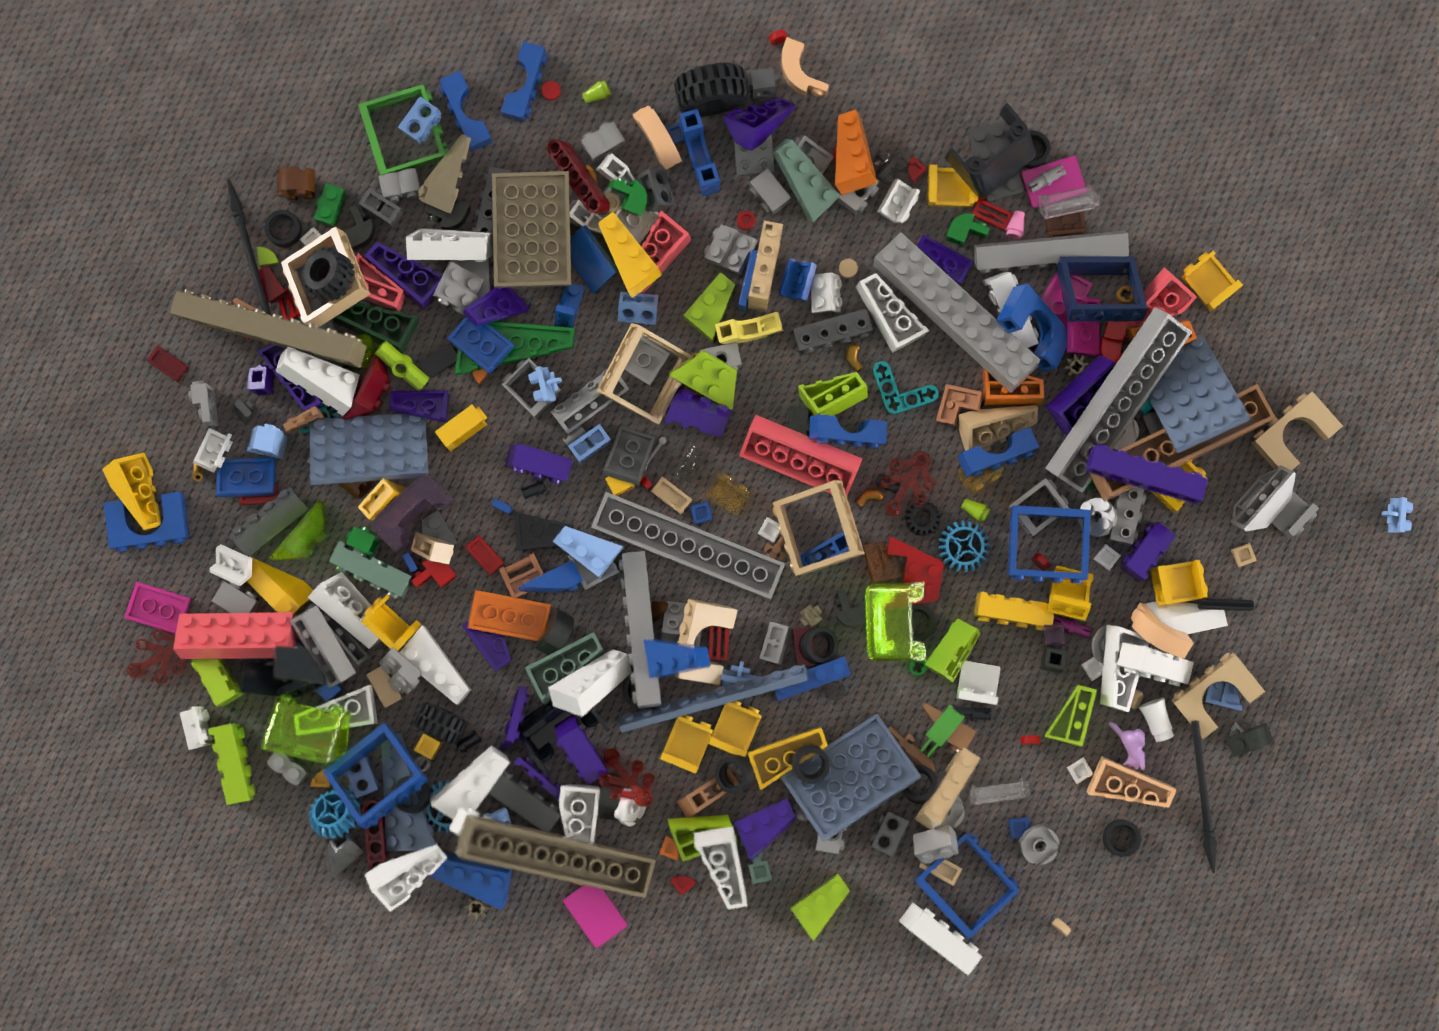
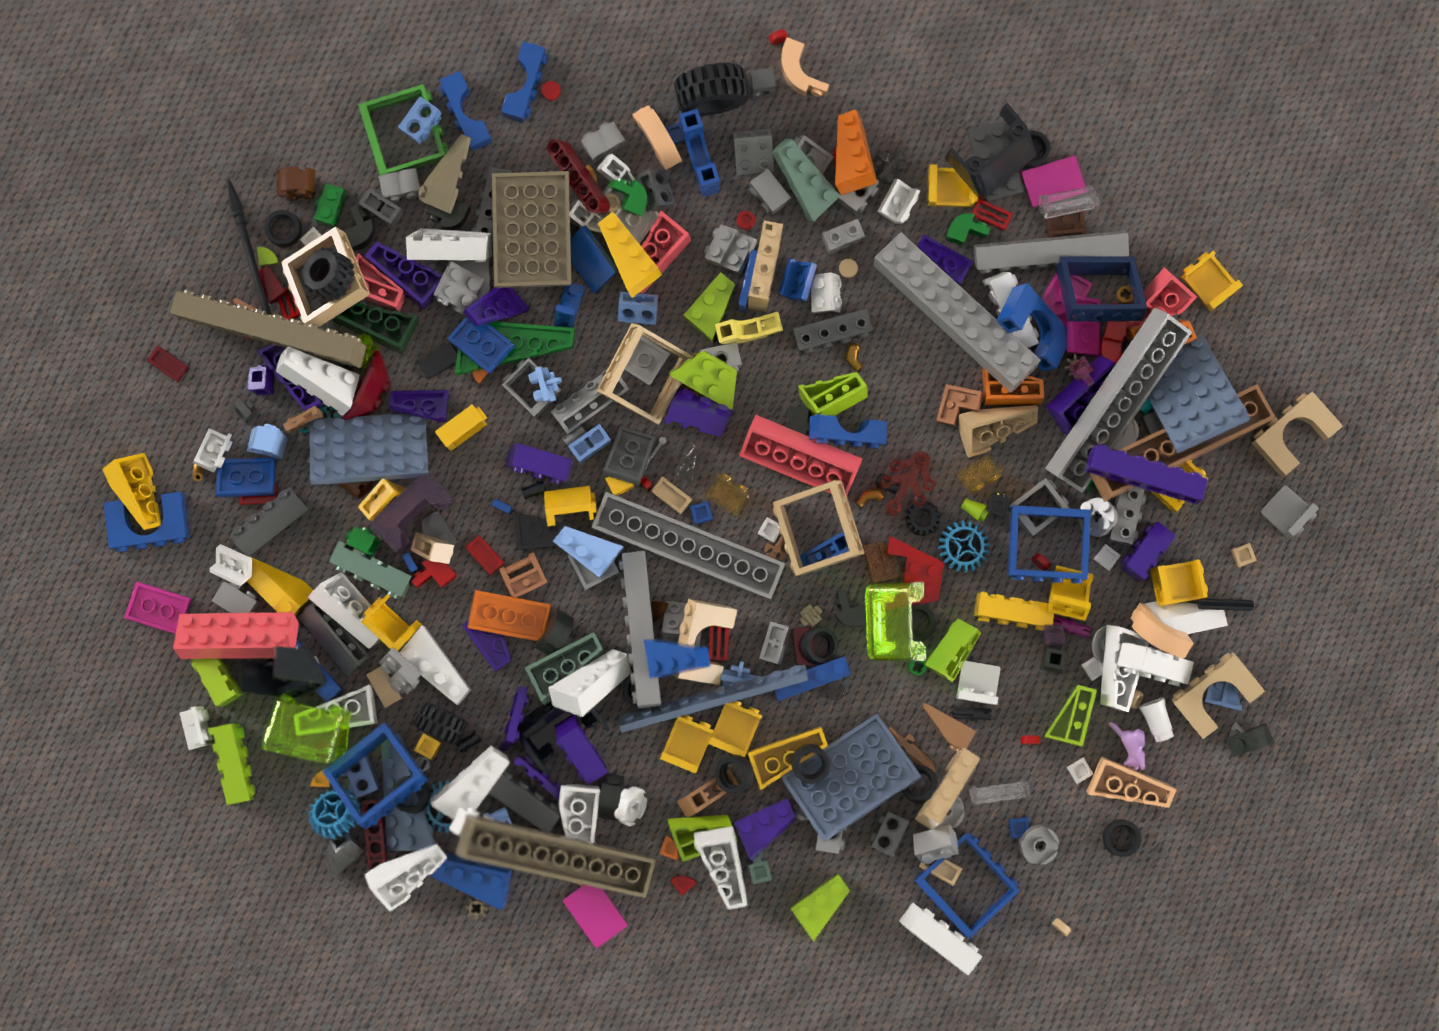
clear red plant [127,629,186,684] -> none
light grey plate [188,381,219,427] -> none
light grey brick [267,750,310,785] -> none
clear neon green wedge [269,500,327,562] -> none
light grey brick [290,605,356,688] -> none
lime piece [374,341,429,391] -> none
blue slope [518,560,583,593] -> none
lime cone [582,80,611,104] -> none
clear red plant [599,749,654,807] -> none
dark purple wedge [723,97,796,151] -> none
white wedge [856,273,929,353] -> none
teal beam [873,361,939,415] -> none
red tile [908,156,927,183] -> none
bright green arm [920,705,965,758] -> none
blue arch [957,427,1039,478] -> none
bright pink cone [1005,211,1025,240] -> none
light grey pin [1027,164,1066,193] -> none
black piece [1191,720,1217,873] -> none
light grey wedge [1231,465,1296,531] -> none
light blue hips [1381,497,1413,533] -> none
none -> yellow panel [544,485,597,526]
none -> light grey brick [822,219,865,255]
none -> black bracket [987,492,1011,517]
none -> clear pink plate [1068,357,1095,387]

